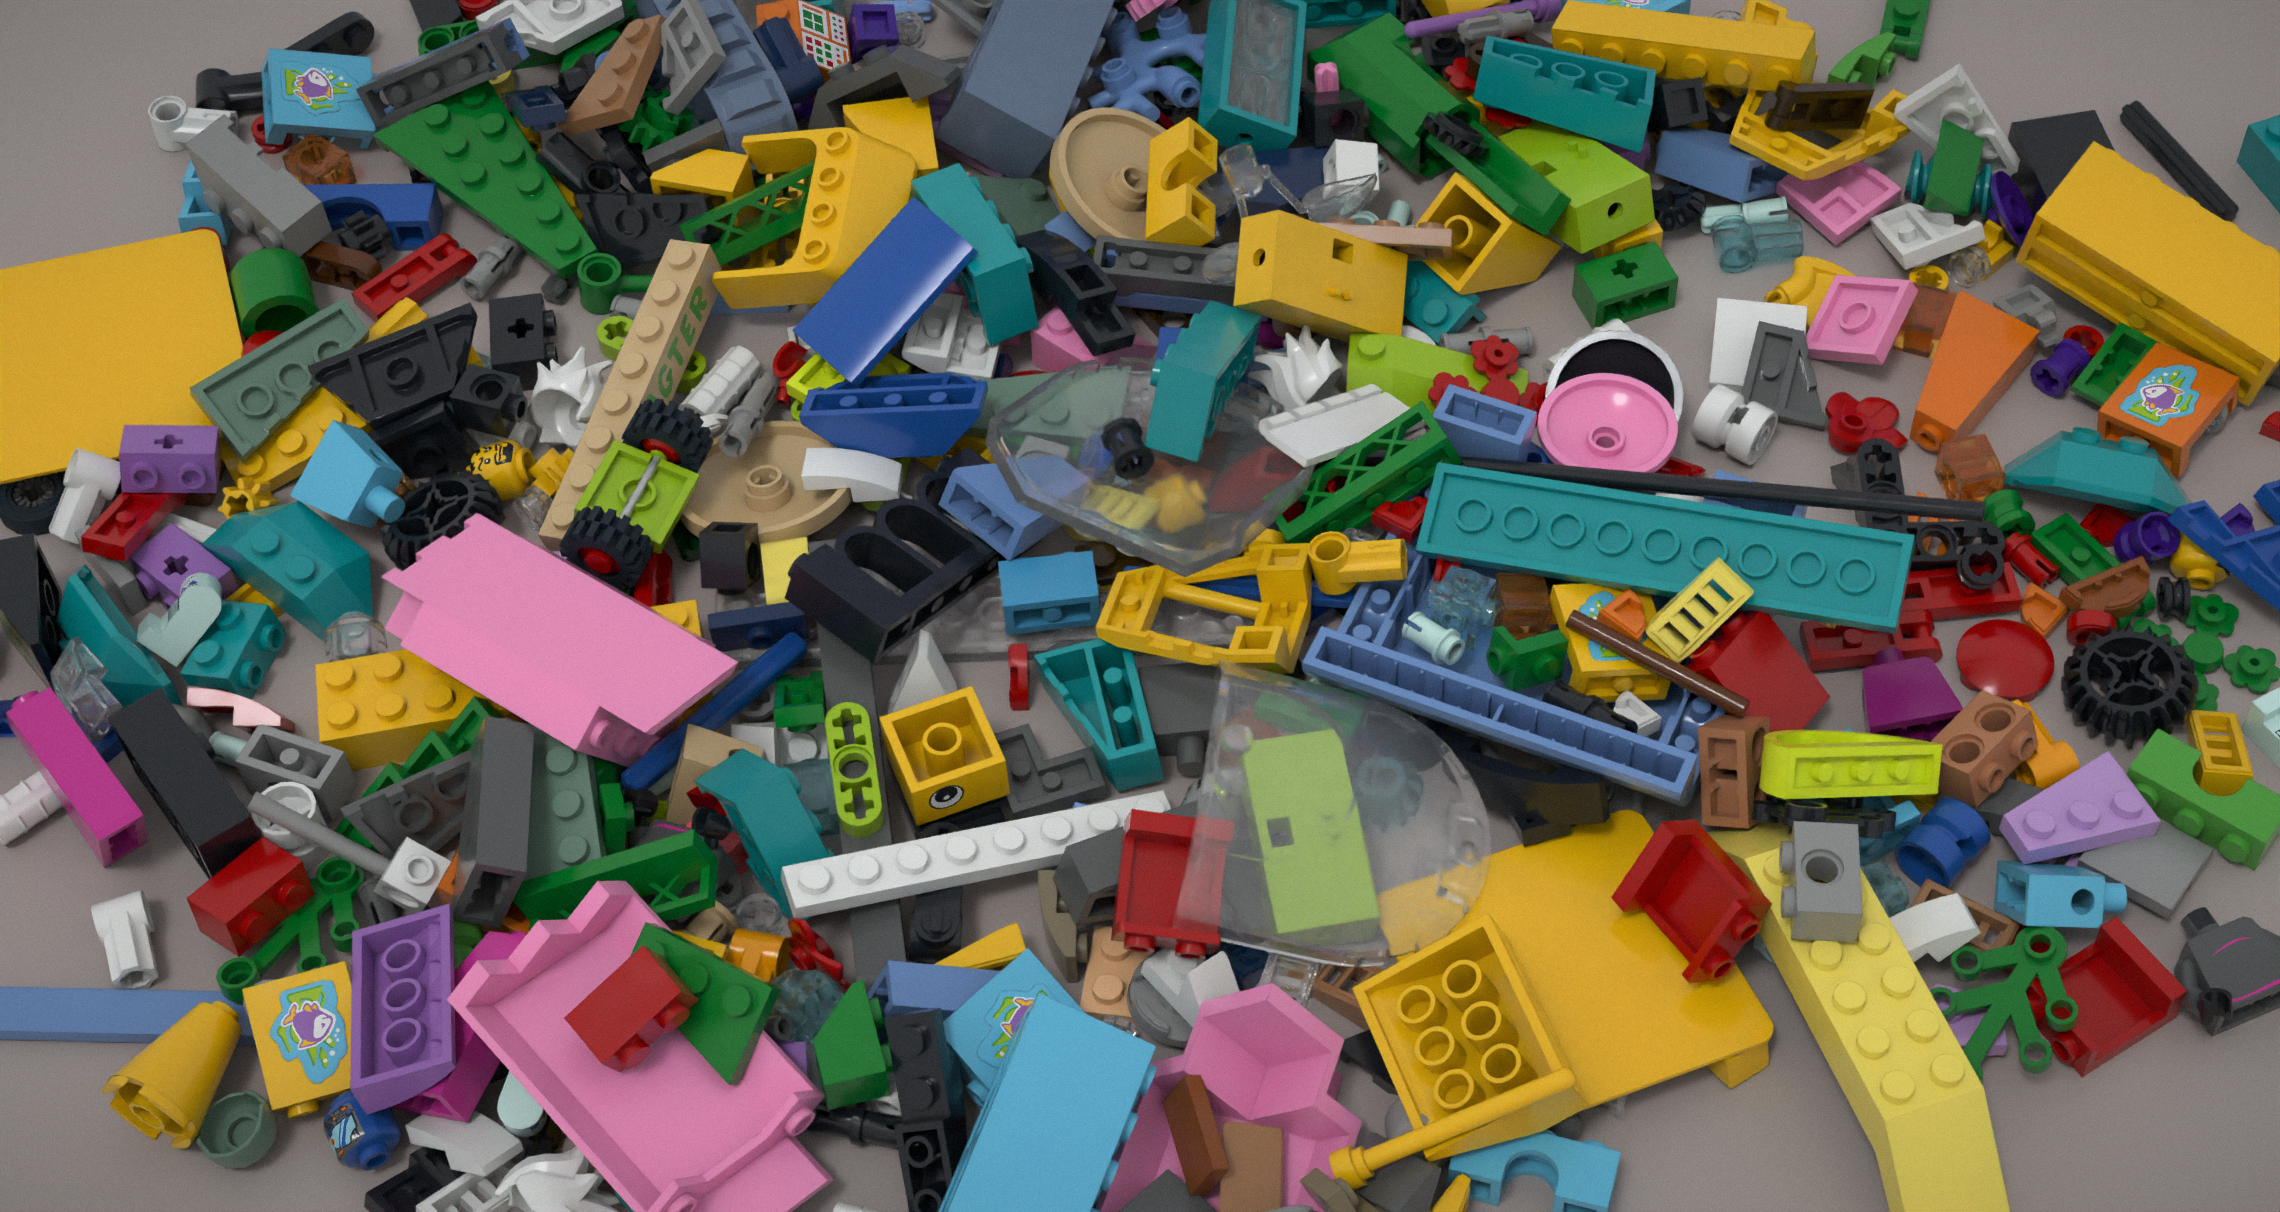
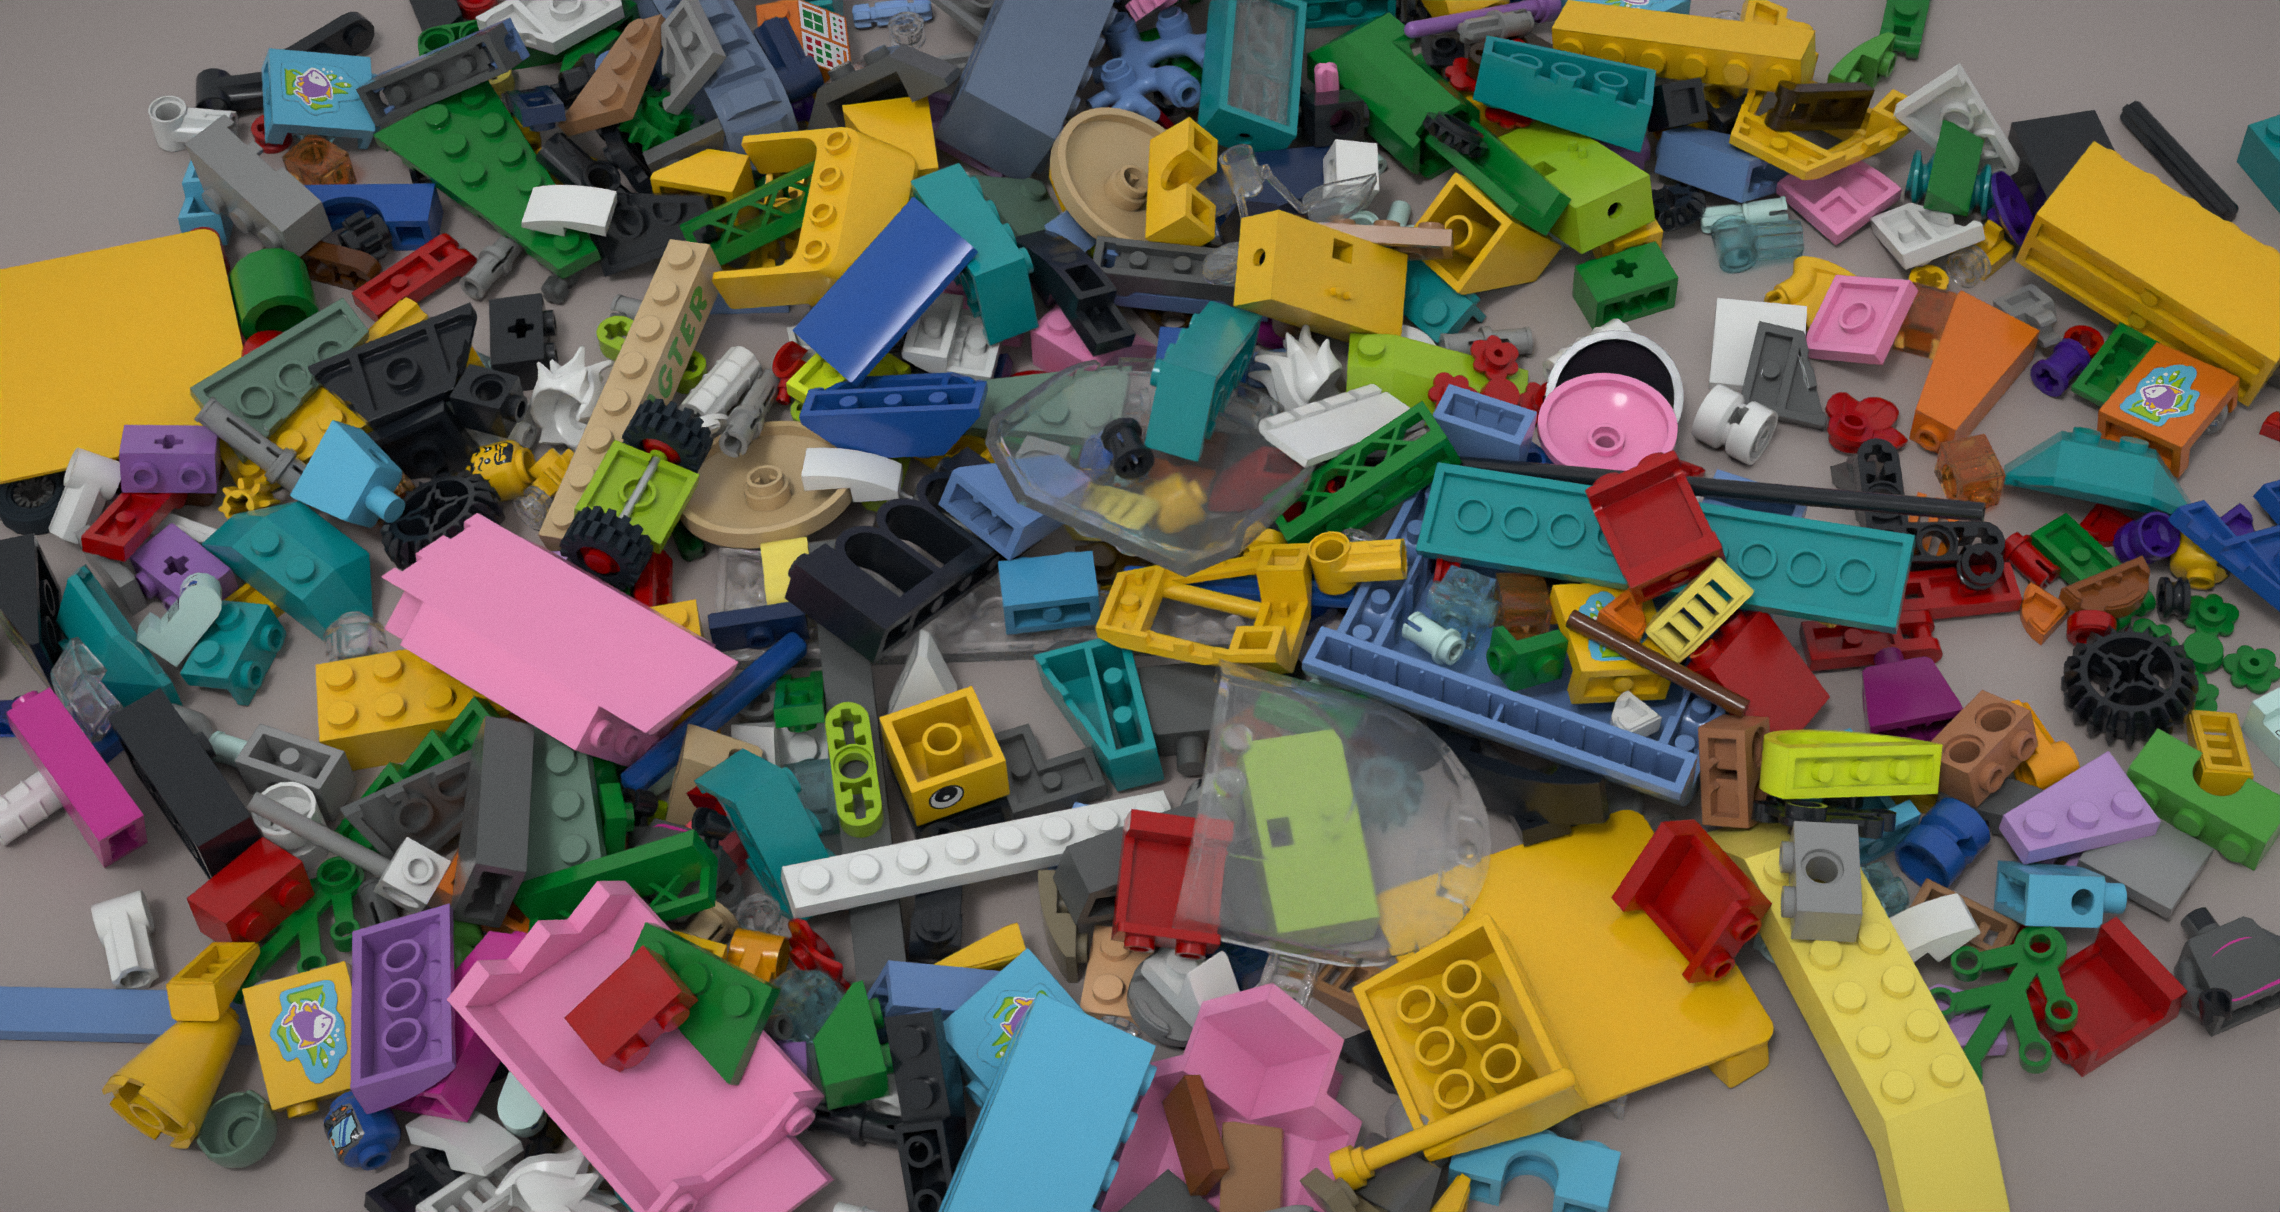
slope [186,687,295,733] -> none
green piece [577,253,654,314] -> none
black brick [699,522,760,596] -> none
dark purple brick [848,4,899,65] -> none
red tile [1008,644,1030,711] -> none
red tile [1371,497,1428,544] -> none
black pin [1542,679,1638,734] -> none
red dish [1956,619,2054,703] -> none
green wheel [1981,489,2036,540] -> none
none -> yellow slope [166,942,260,1021]
none -> light grey pin [194,396,307,505]
none -> white slope [521,185,617,237]
none -> red panel [1585,450,1727,605]

